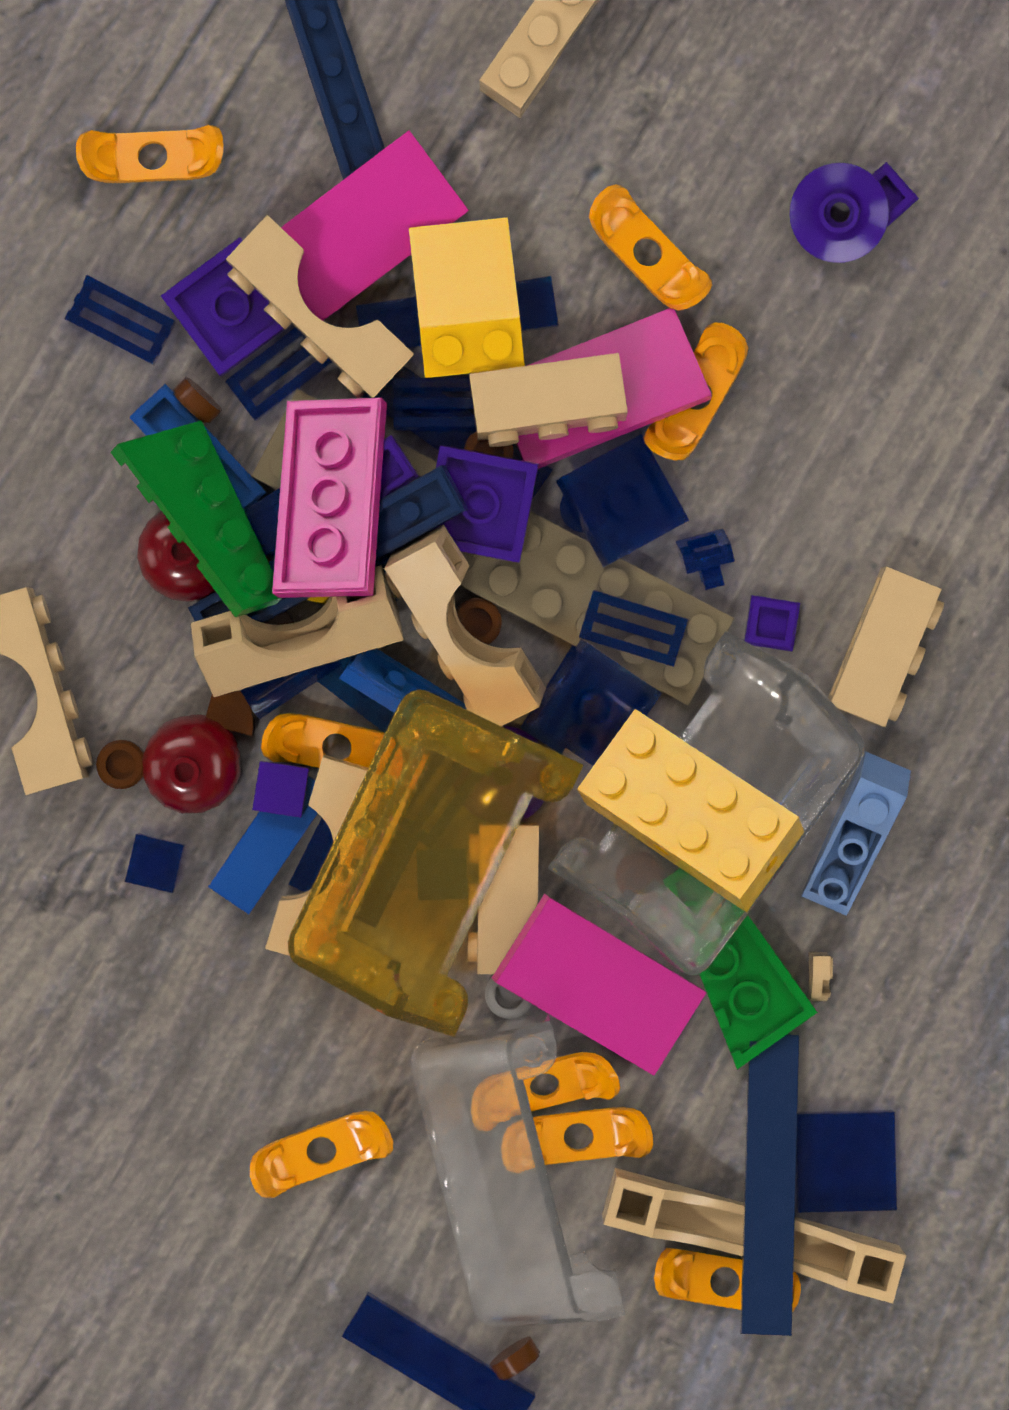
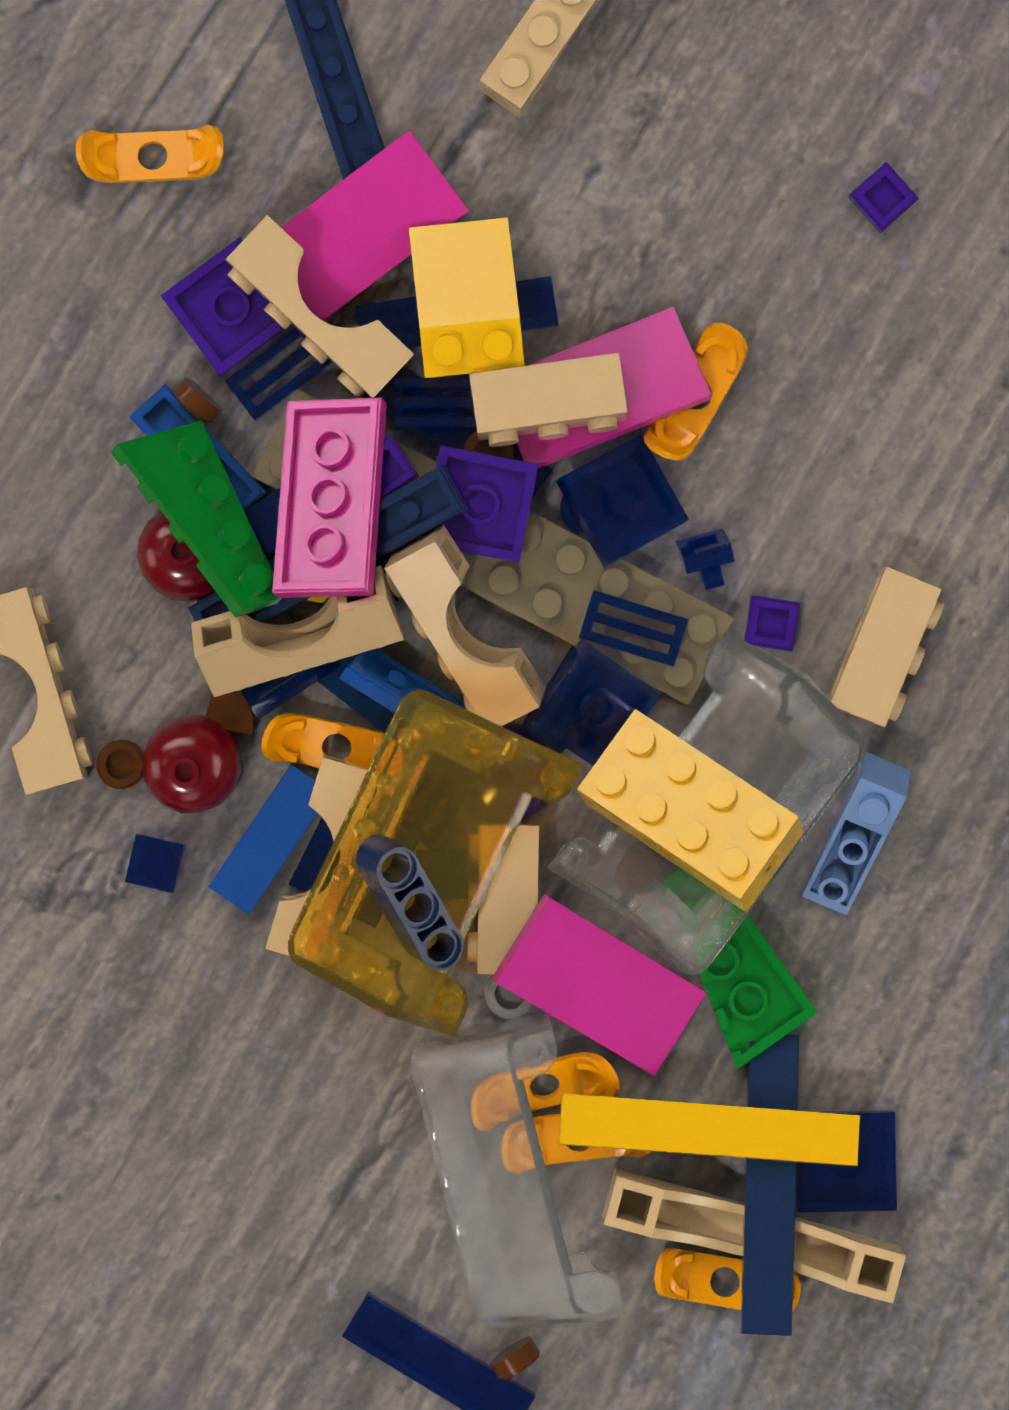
clear blue tile [64,275,176,365] -> none
light orange piece [250,1111,393,1198] -> none
dark purple tile [252,761,310,818] -> none
reddish brown tile [456,598,502,645] -> none
light orange piece [589,184,712,311] -> none
dark purple dish [789,163,889,263] -> none
tan tile [809,952,833,1001] -> none
none -> dark blue beam [356,835,464,971]
none -> yellow tile [558,1093,860,1166]

